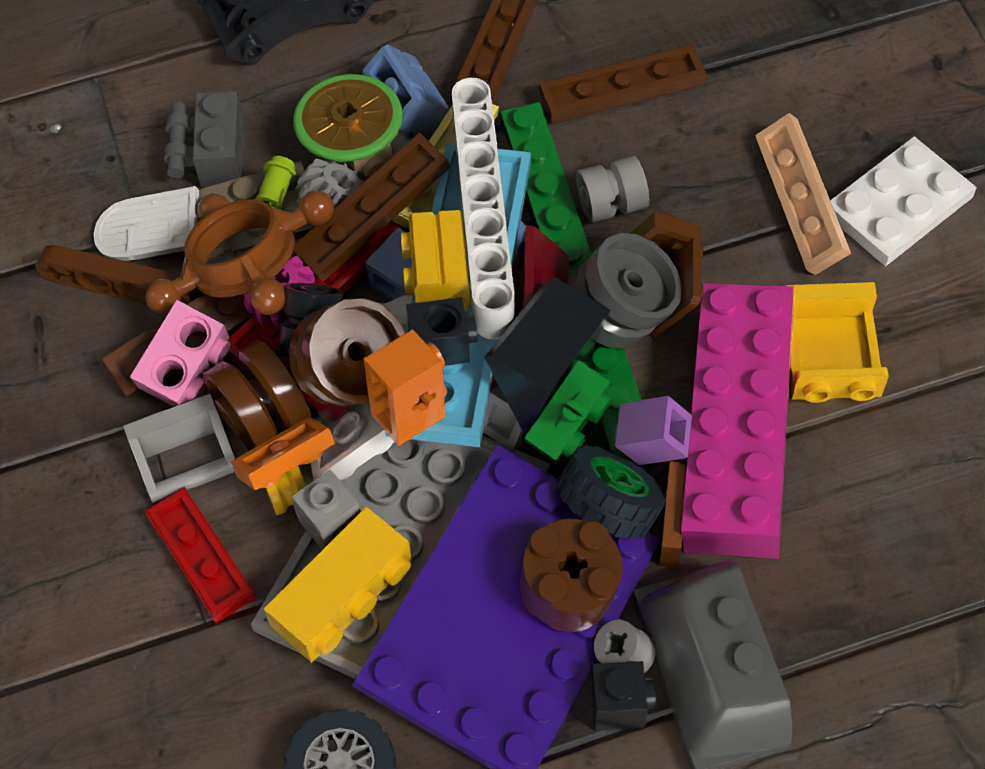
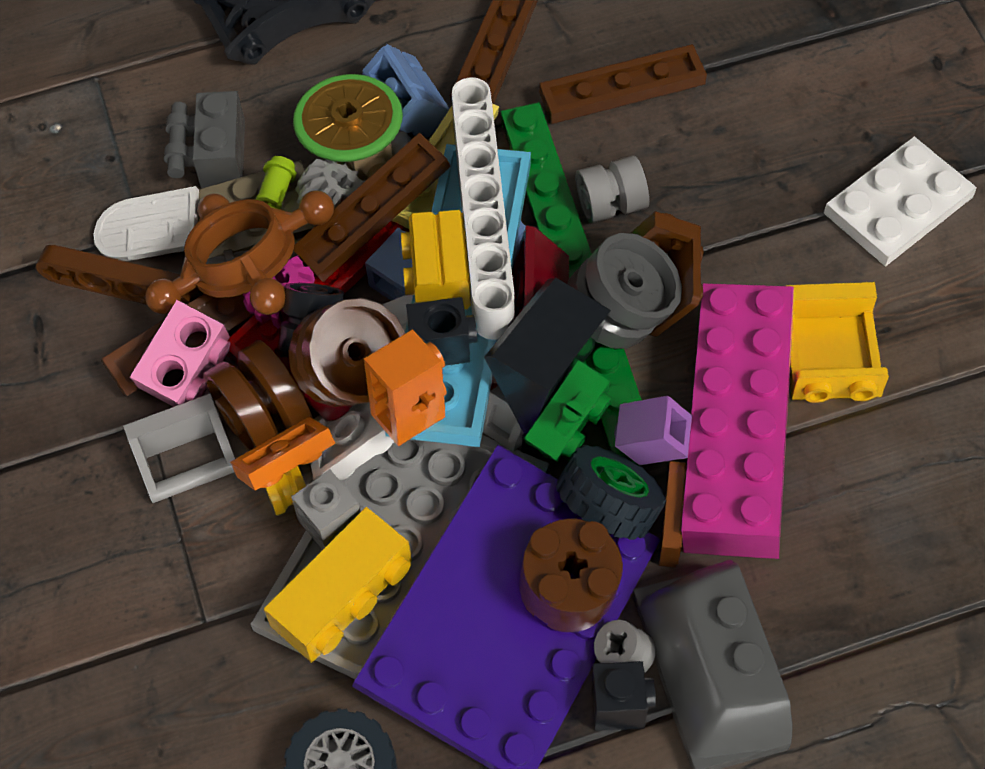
red tile [145,487,256,624] -> none
light nougat plate [755,113,851,275] -> none

